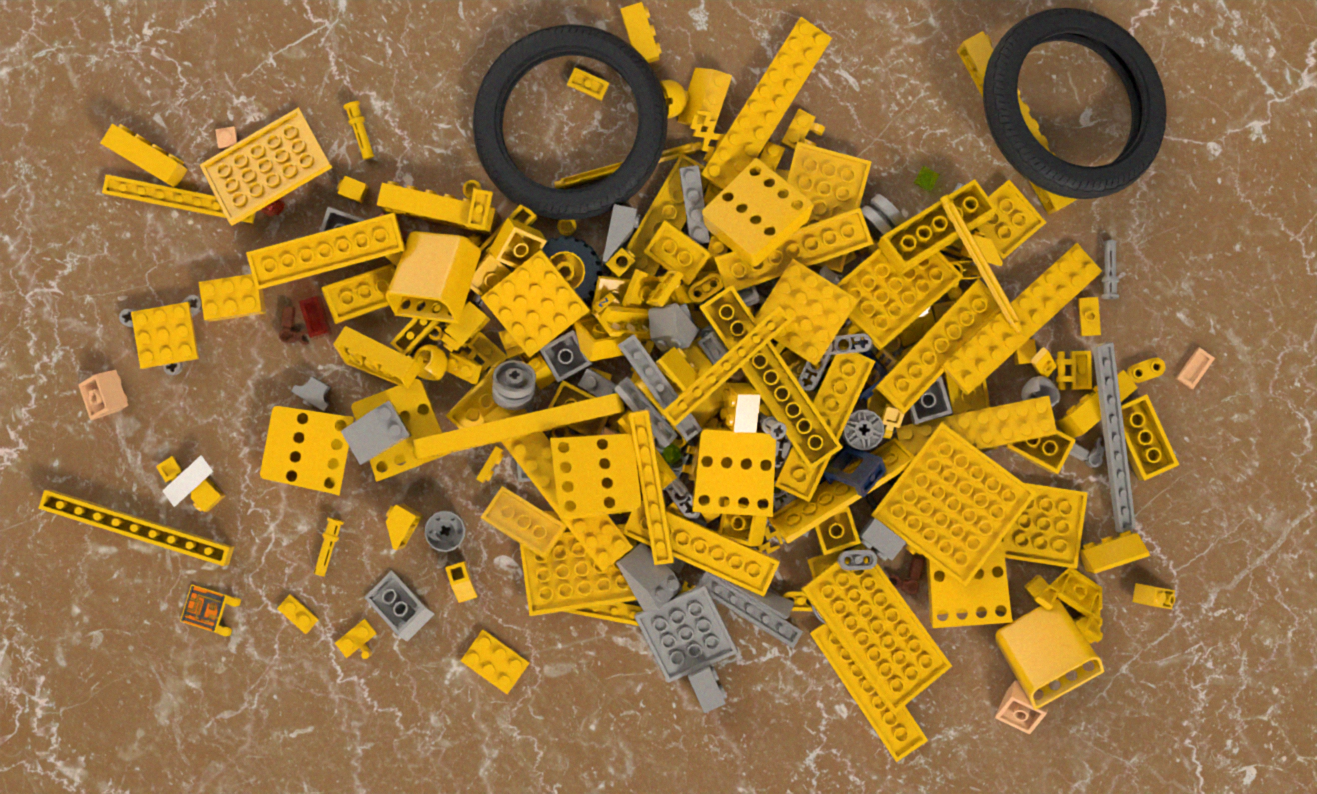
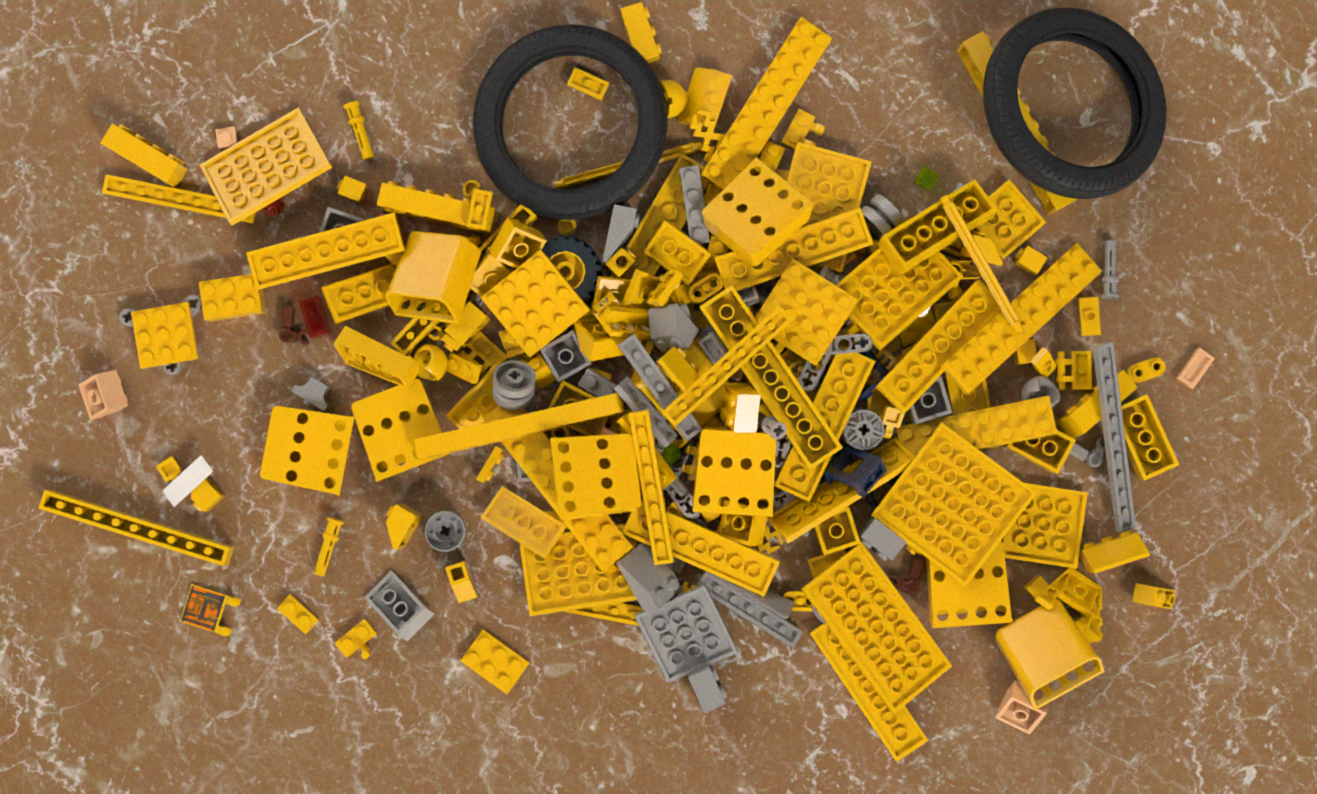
light grey slope [341,401,411,465] -> none
light grey plate [838,550,877,570] -> none
none -> yellow brick [1014,246,1047,276]

